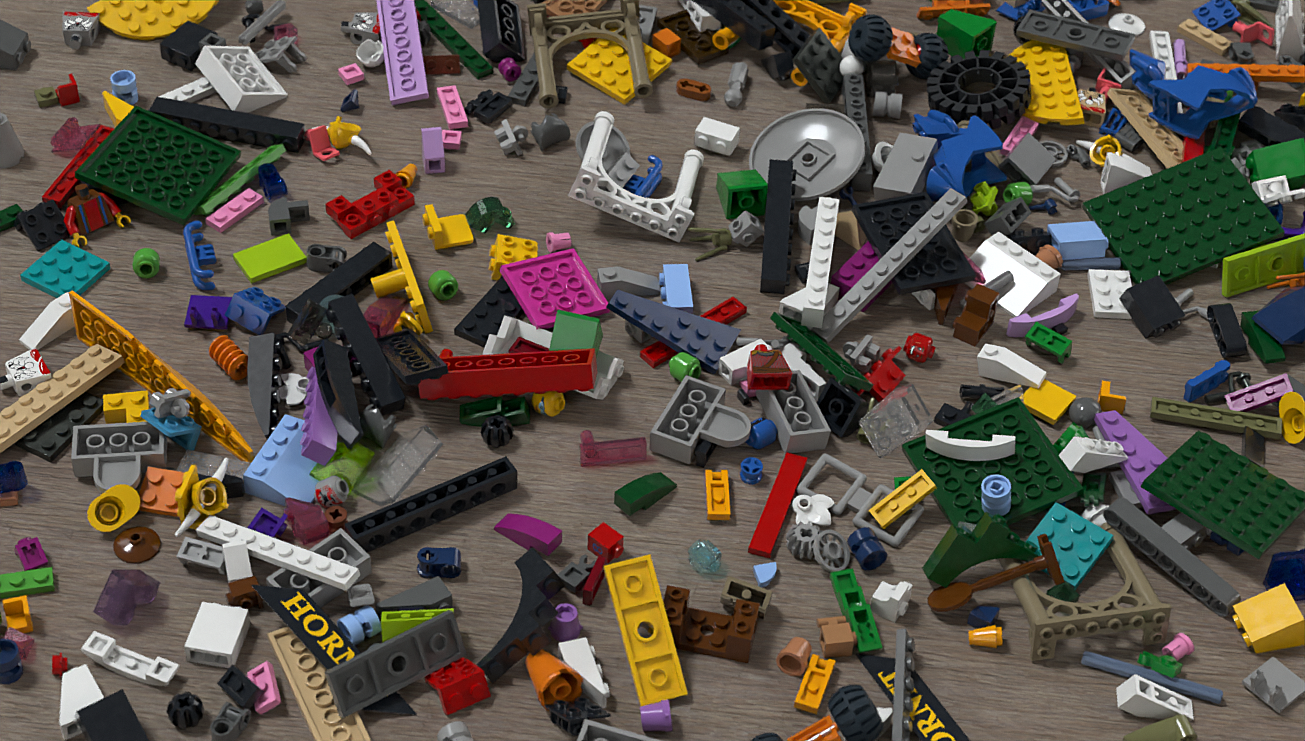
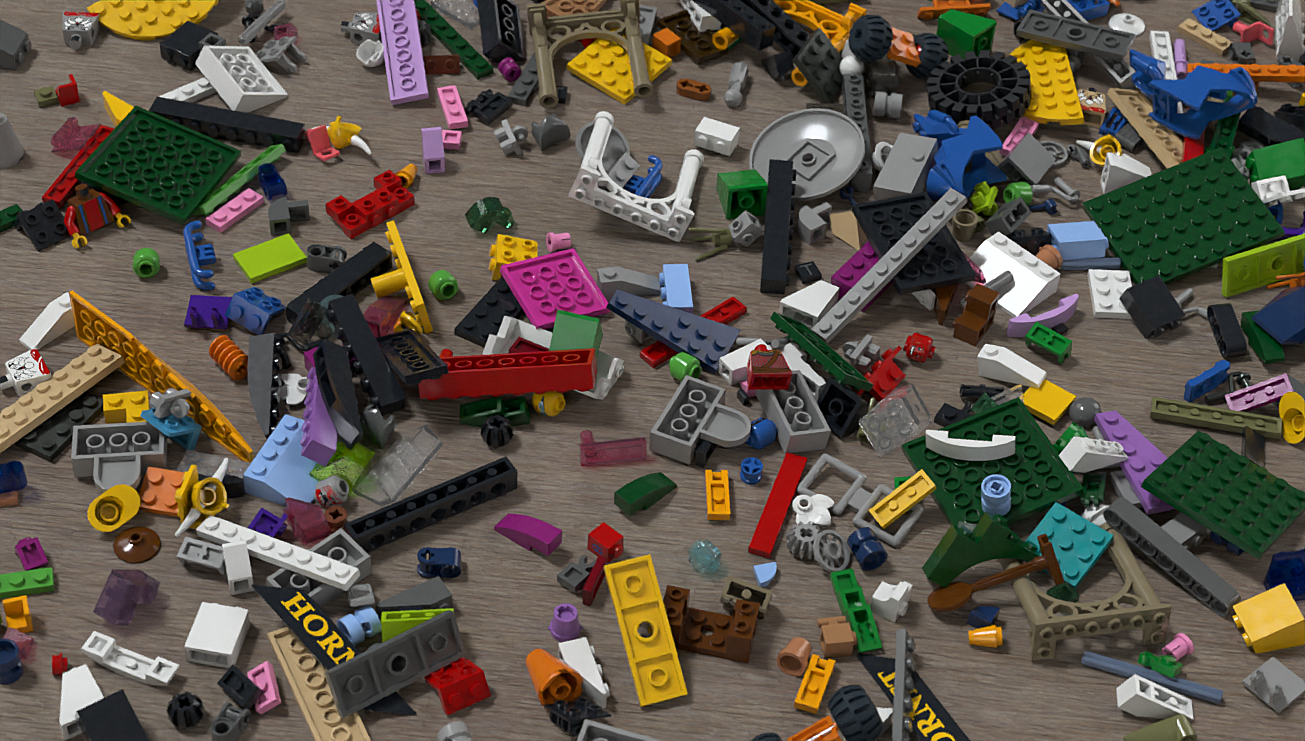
teal plate [20,240,111,298] -> none
light blue wheel [110,70,139,105] -> none
reddish brown brick [225,576,264,609] -> none
bright pink plate [338,63,364,85] -> none
dark blue slope [340,89,359,113] -> none
yellow bracket [422,204,474,250] -> none
black arch [476,548,566,684] -> none
medium lavender piece [640,699,673,732] -> none
white brick [801,197,839,328] -> none
coral bracket [1095,68,1122,104] -> none
light orange panel [1098,380,1126,415] -> none

